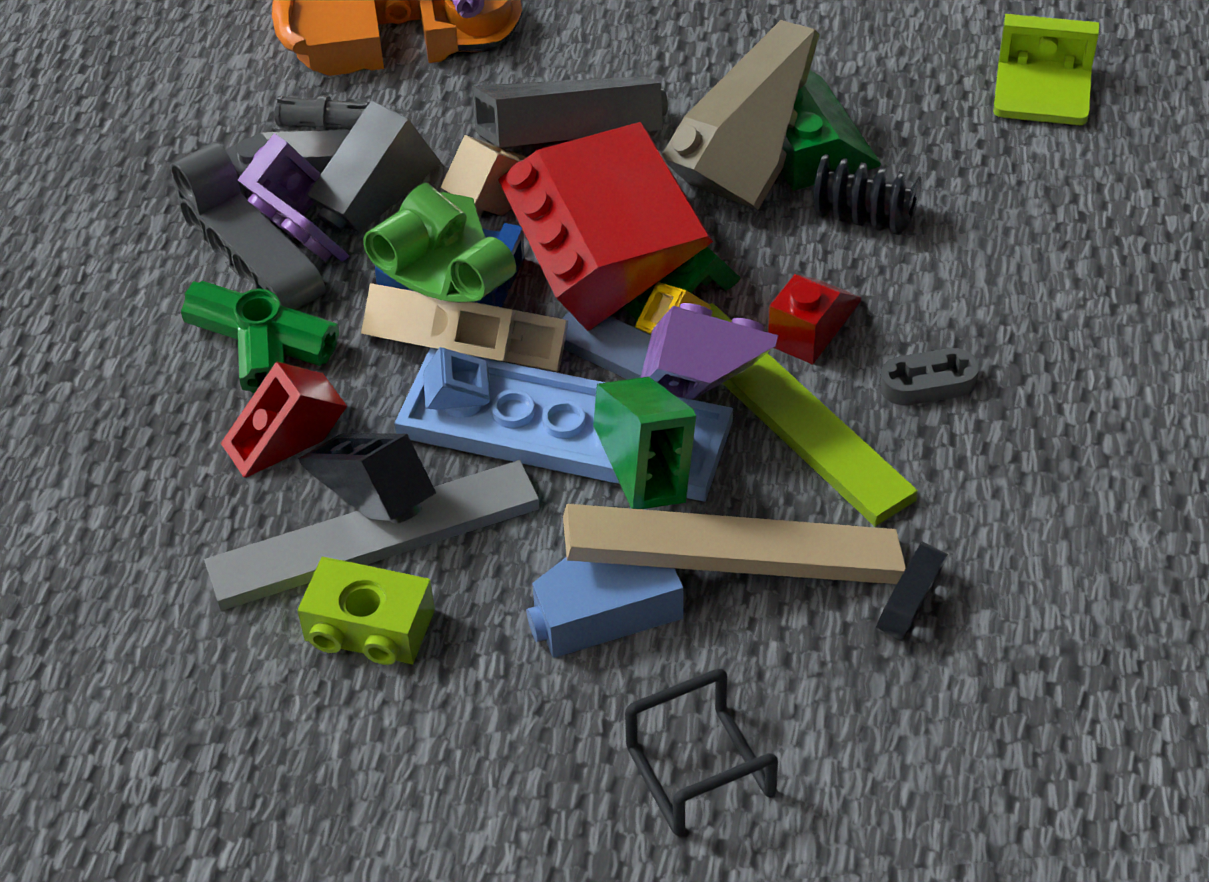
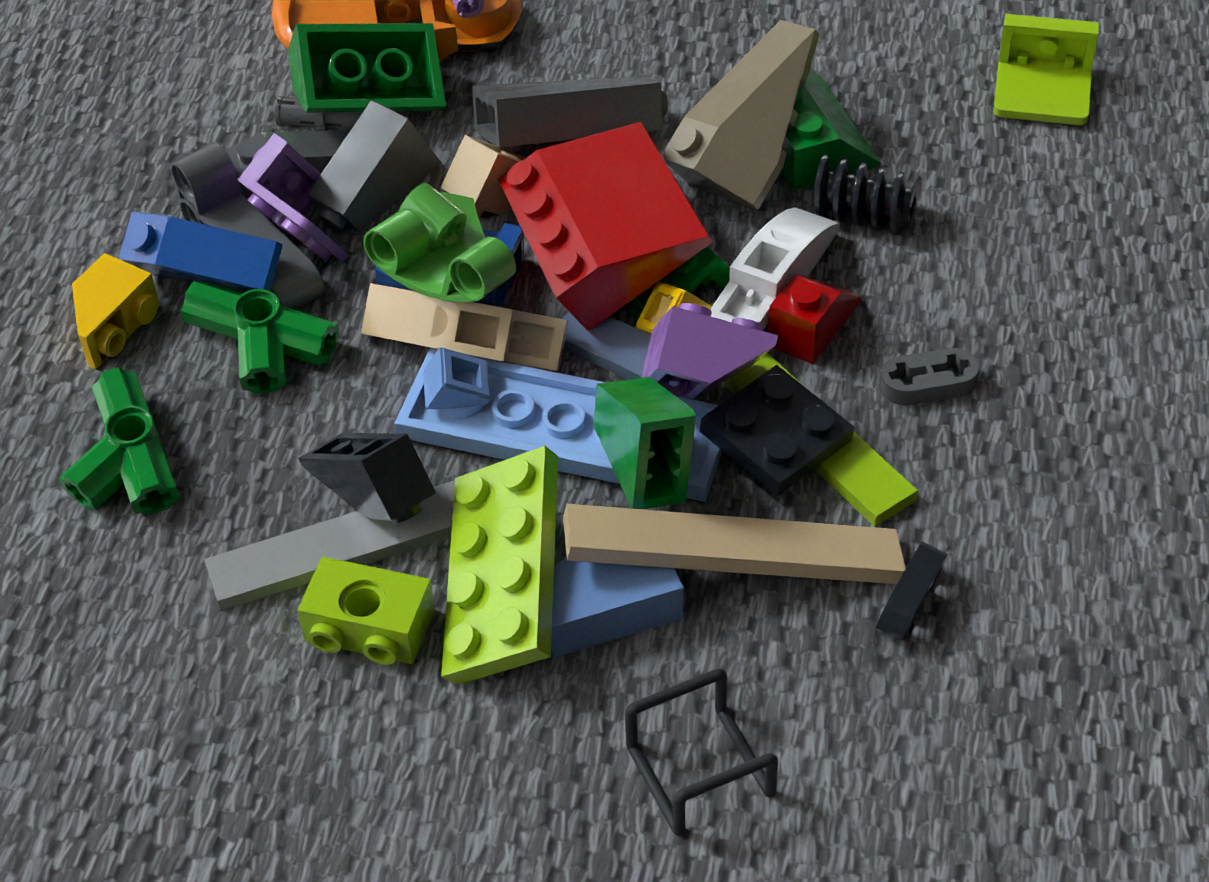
red slope [221,362,347,478] -> none
none -> green piece [59,367,180,515]
none -> yellow slope [72,253,160,369]
none -> blue slope [118,212,283,291]
none -> green slope [288,23,446,113]
none -> lime plate [441,446,558,683]
none -> black plate [699,364,855,497]
none -> white slope [710,207,840,330]

